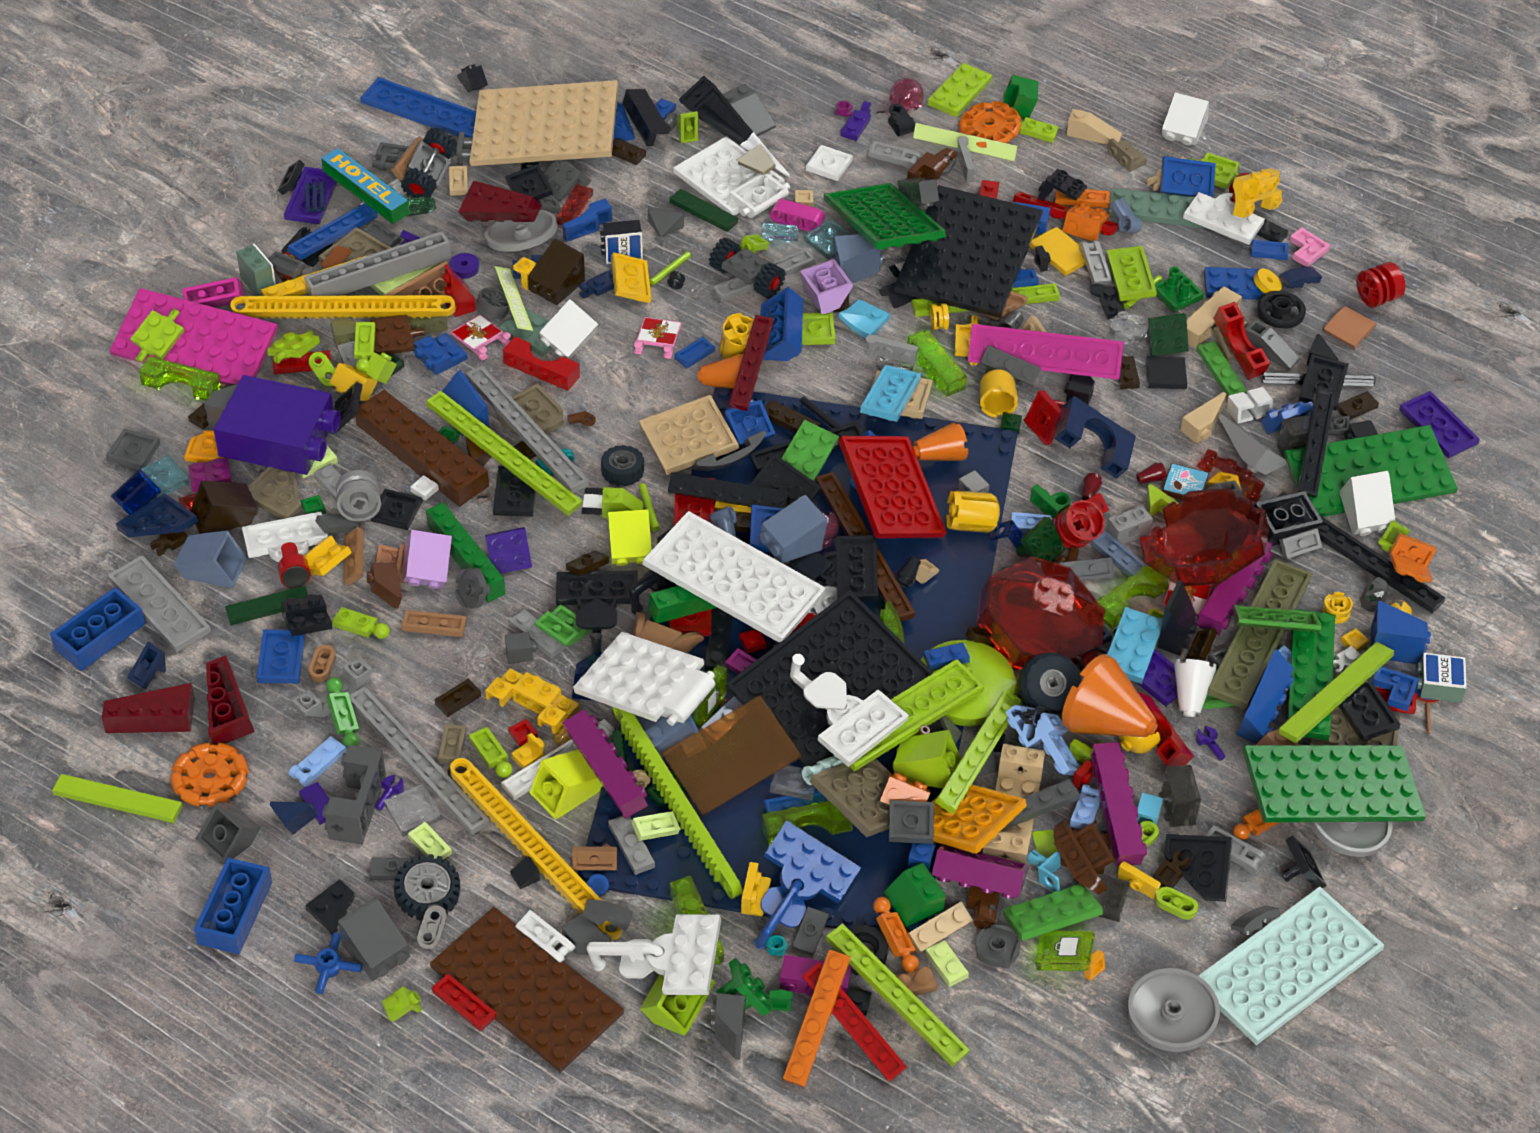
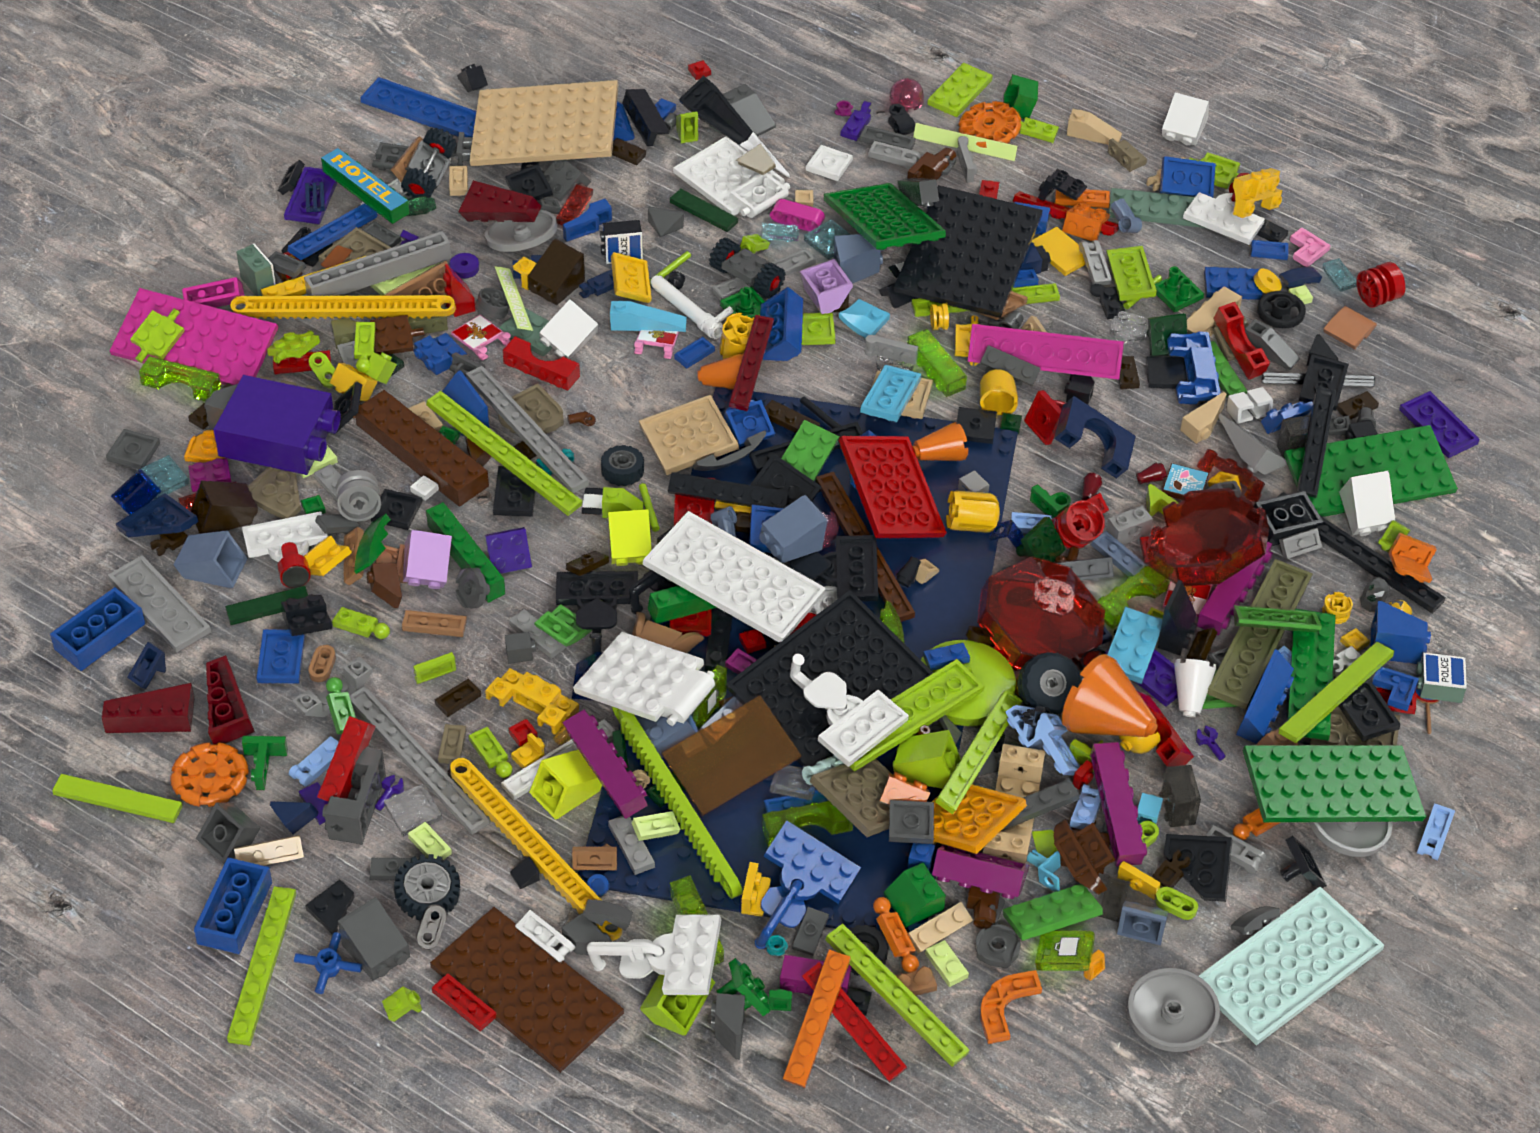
none -> lime plate [227,886,296,1046]
none -> plate [234,835,304,866]
none -> green bracket [242,736,288,790]
none -> red arch [317,716,376,802]
none -> green slope [354,514,391,574]
none -> tan plate [408,401,443,432]
none -> lime tile [413,652,456,684]
none -> dark grey hips [449,352,485,377]
none -> medium azure wedge [610,301,687,332]
none -> white cylinder [651,275,734,339]
none -> red plate [688,60,711,80]
none -> green plate [720,287,765,319]
none -> dark grey plate [860,126,916,150]
none -> black plate [956,407,997,444]
none -> orange plate [980,970,1042,1044]
none -> dark blue slope [1020,242,1042,274]
none -> sand blue slope [1117,901,1169,945]
none -> blue bracket [1167,332,1221,405]
none -> yellowish green plate [1288,285,1313,304]
none -> clear light blue plate [1322,258,1357,292]
none -> dark grey bush [1356,407,1376,428]
none -> light blue plate [1417,803,1455,861]

